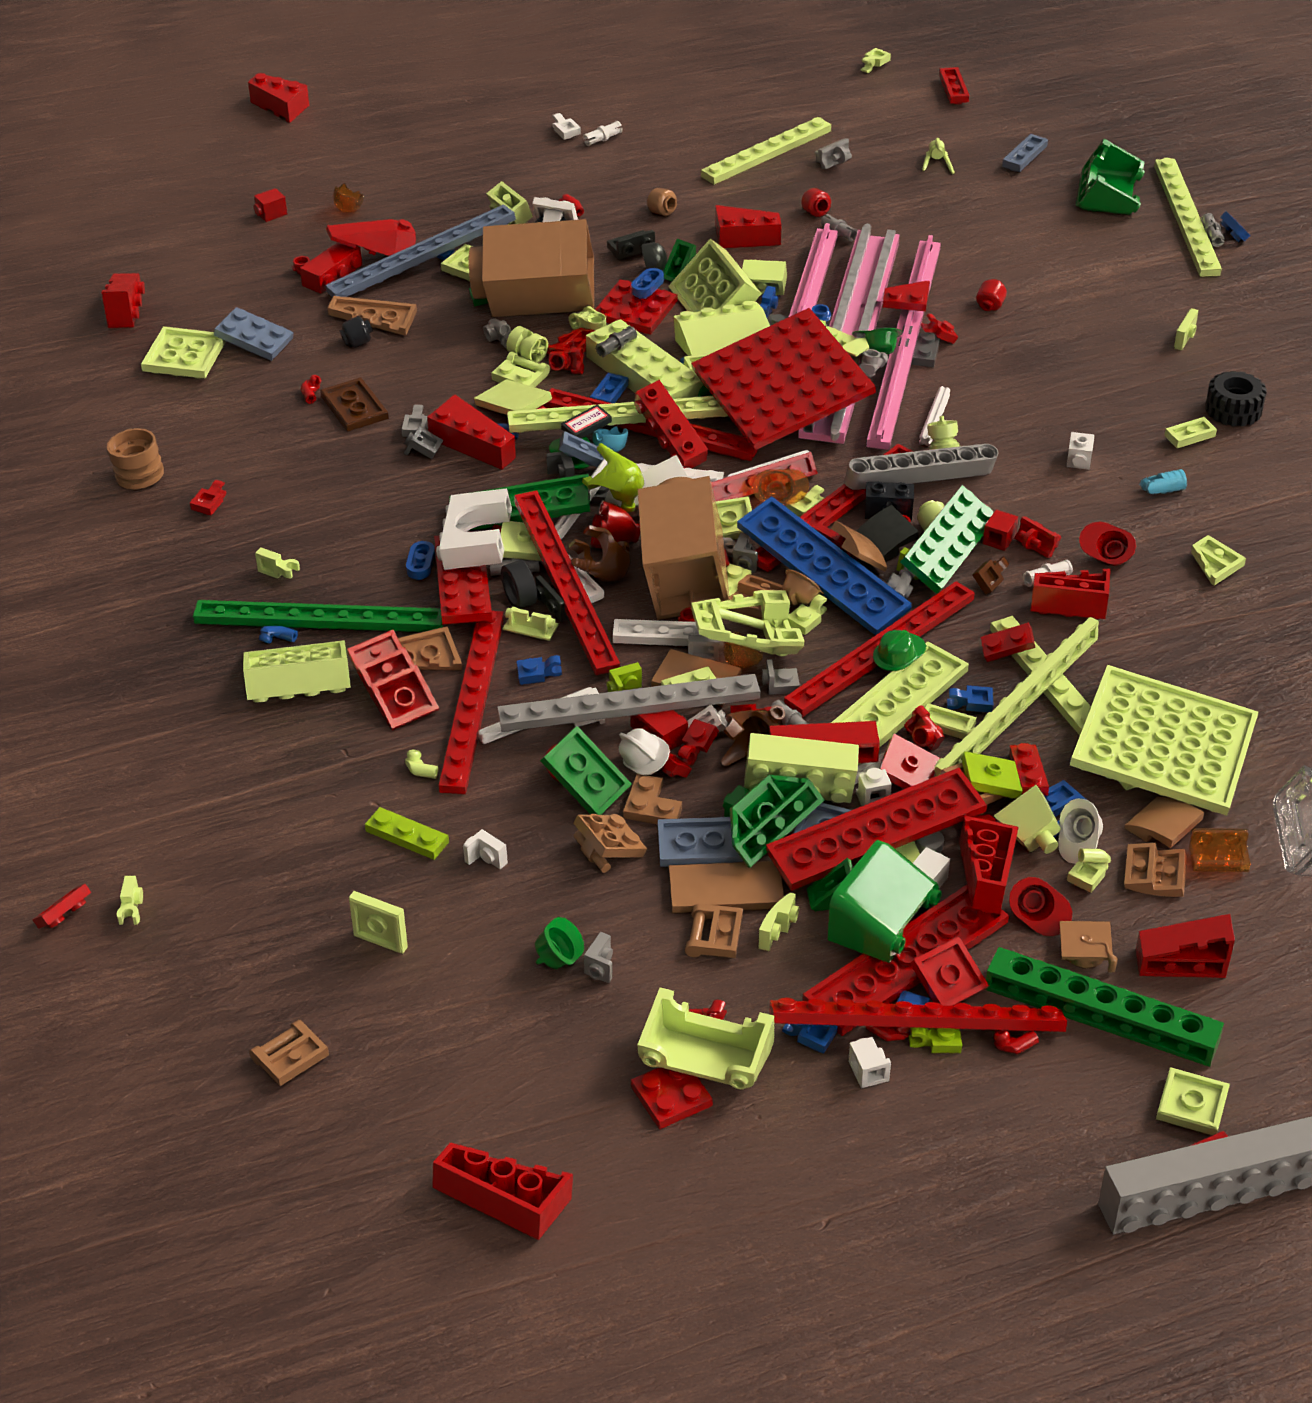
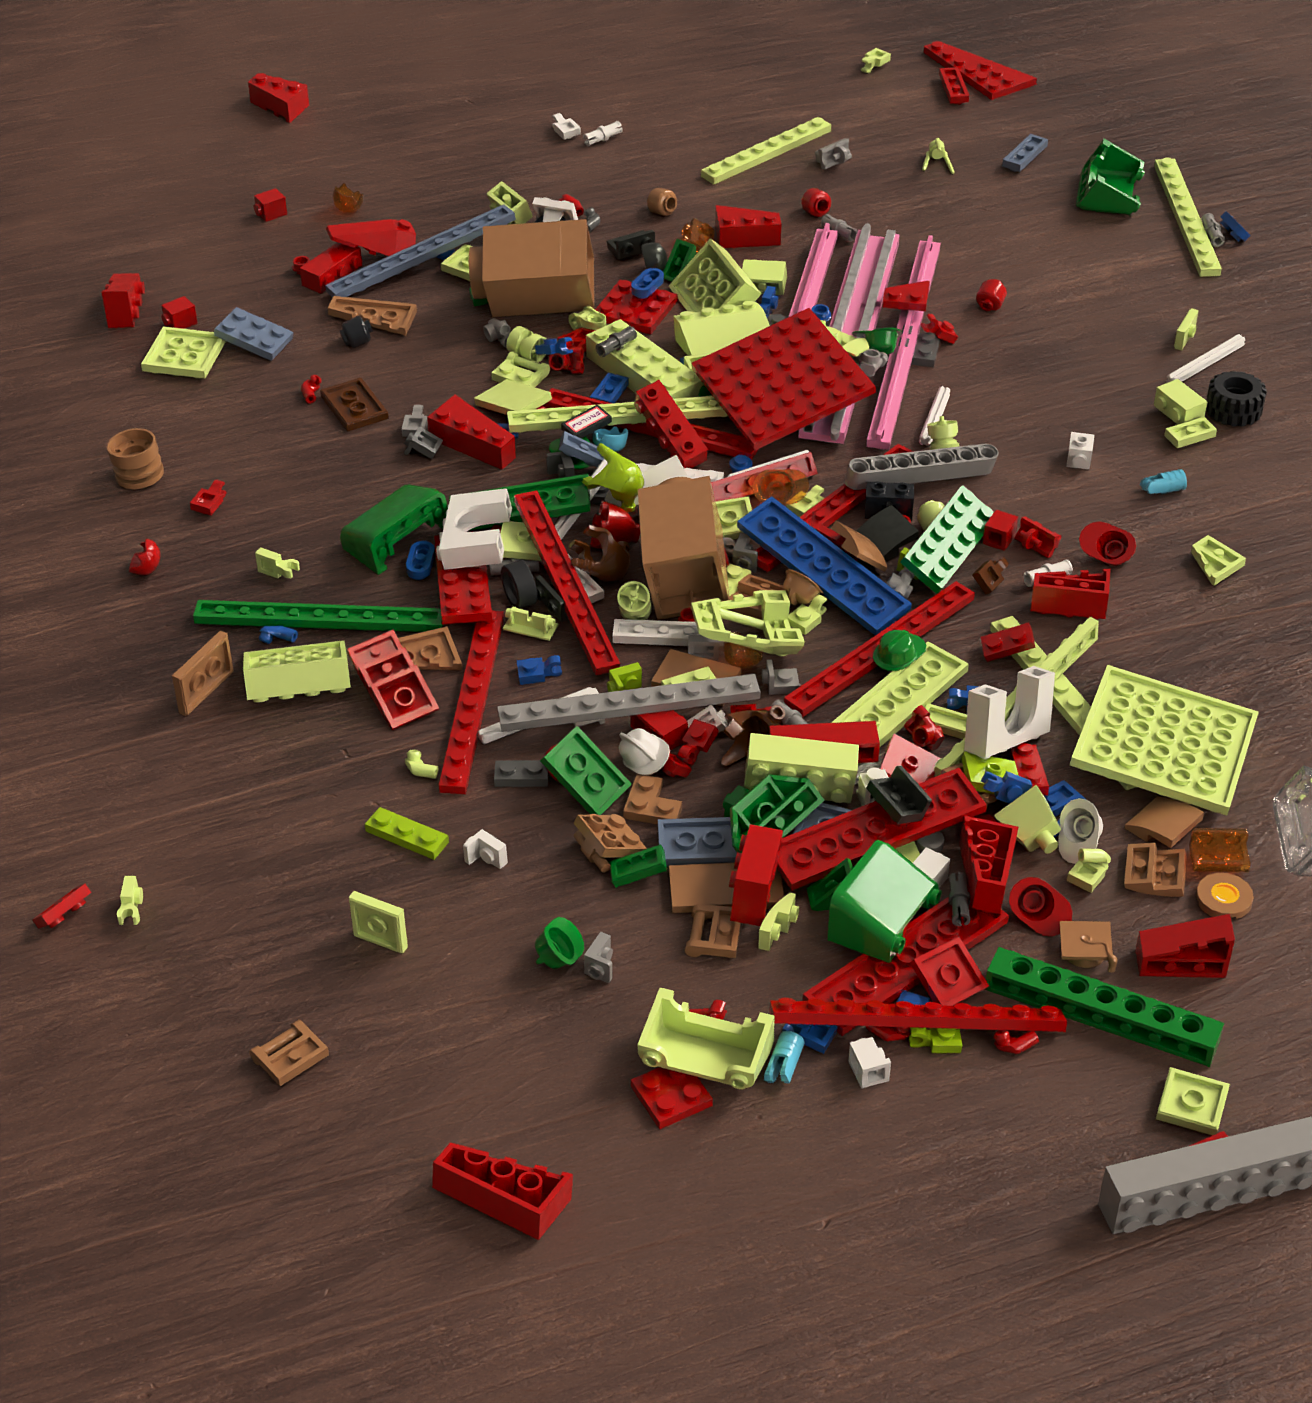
none -> red hair [129,539,161,576]
none -> red brick [161,296,198,329]
none -> medium nougat tile [172,631,234,716]
none -> green windscreen [340,484,448,575]
none -> dark grey plate [494,760,548,787]
none -> blue plate [535,337,573,355]
none -> dark grey arm [584,207,601,233]
none -> green plate [610,844,667,888]
none -> yellowish green wheel [617,581,652,620]
none -> clear orange bracket [681,218,715,252]
none -> blue plate [729,455,753,473]
none -> red wedge [729,824,783,927]
none -> medium azure hinge [764,1031,805,1083]
none -> pearl dark grey bracket [866,765,932,824]
none -> red wing [923,41,1037,100]
none -> dark grey pin [948,872,971,926]
none -> white arch [964,666,1055,759]
none -> blue plate [981,771,1032,804]
none -> yellowish green brick [1154,379,1207,425]
none -> white axle [1166,334,1245,383]
none -> medium nougat tile [1196,873,1254,919]

